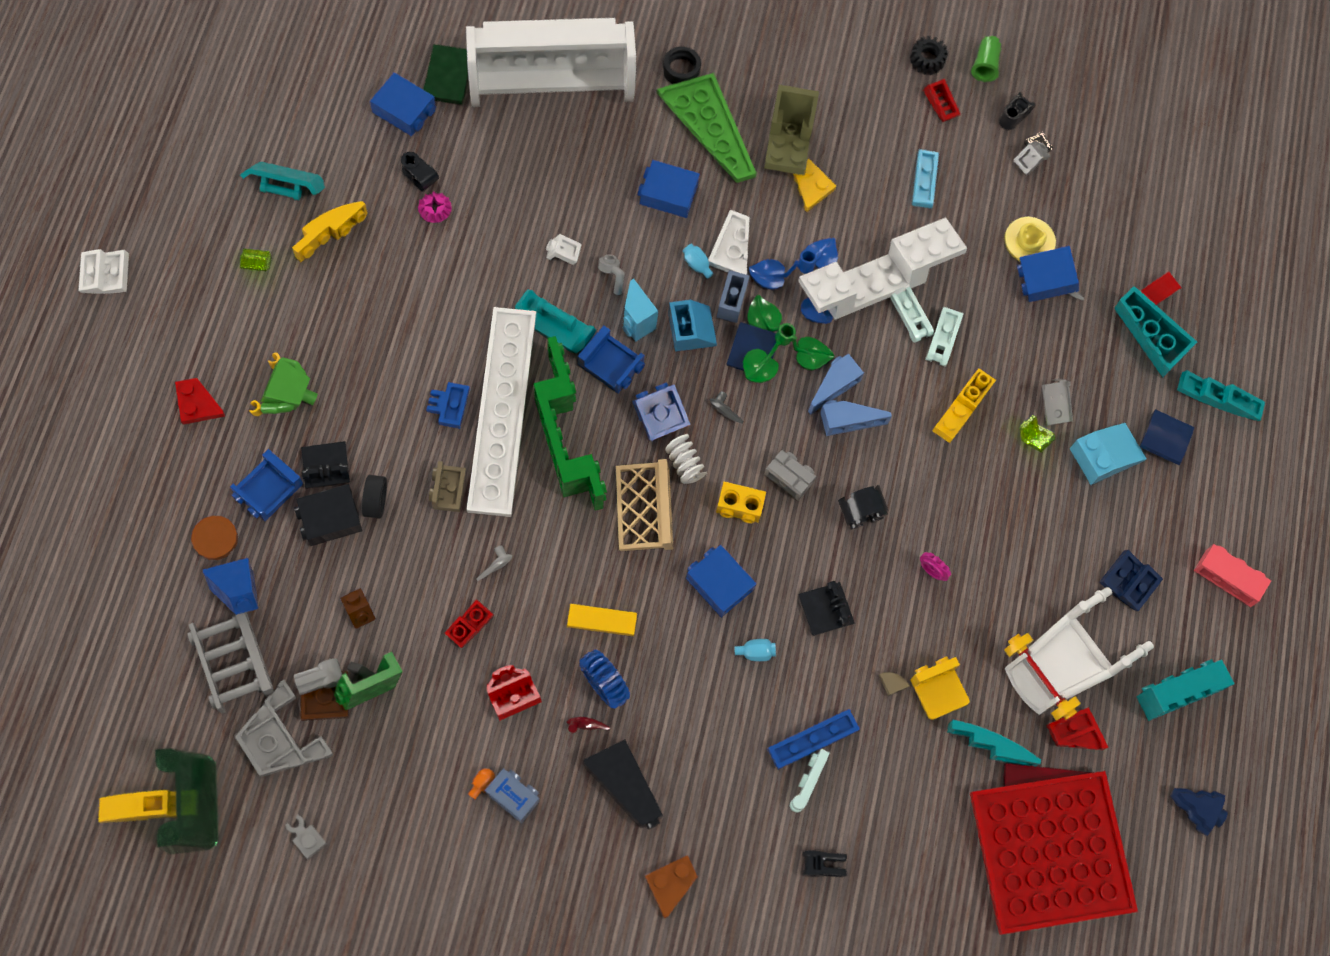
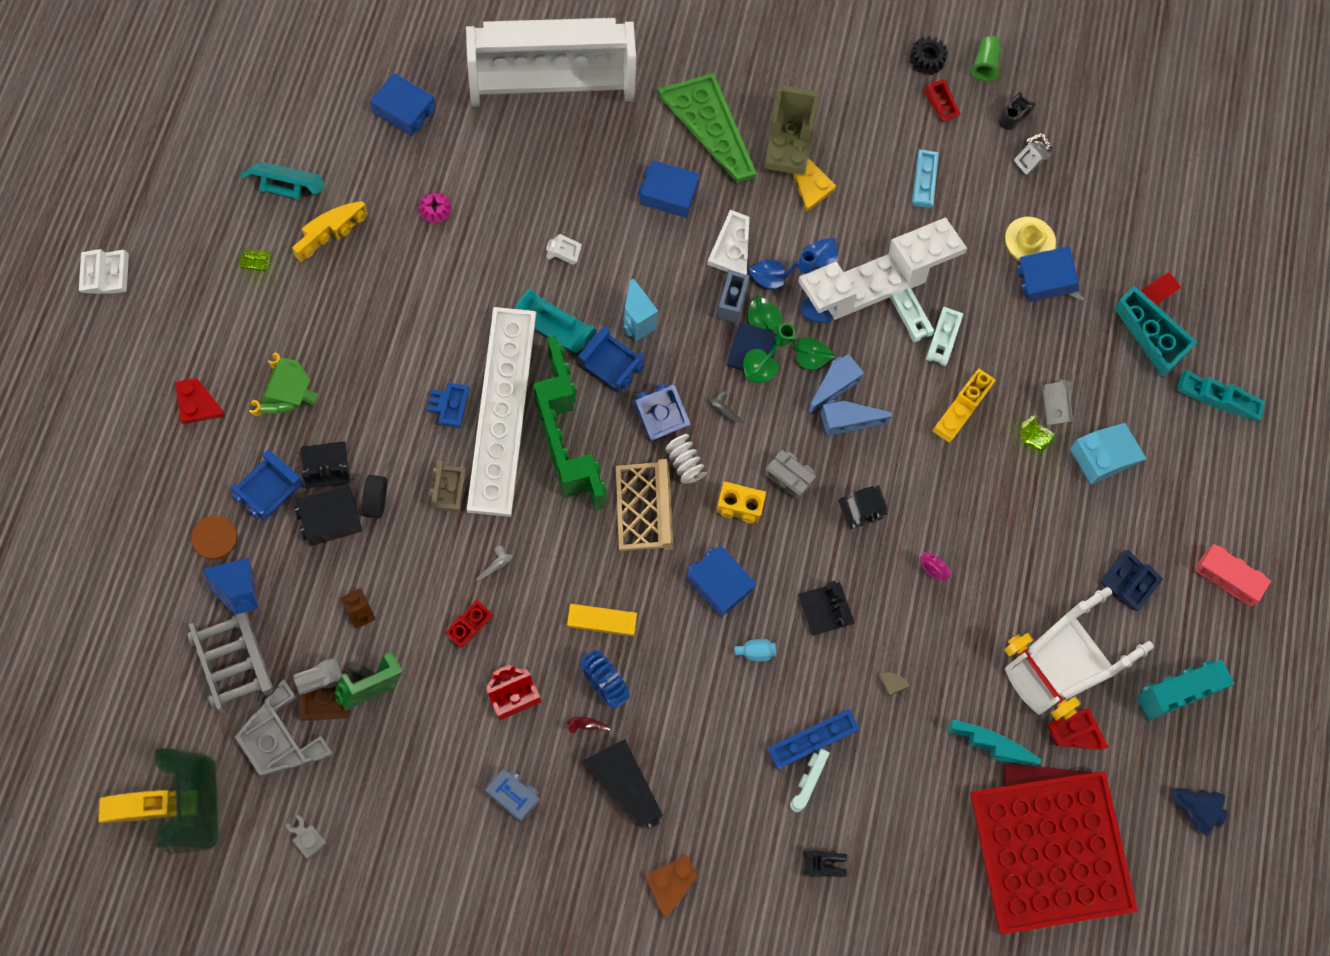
black piece [401,151,439,192] -> none
dark green tile [423,44,469,105] -> none
orange cylinder [468,768,495,800] -> none
light grey plate [598,254,625,295] -> none
black tyre [663,46,701,84] -> none
dark azure slope [668,300,717,351] -> none
medium azure plant [682,243,714,279] -> none
yellow bracket [910,657,970,720] -> none
dark blue slope [1140,409,1194,465] -> none

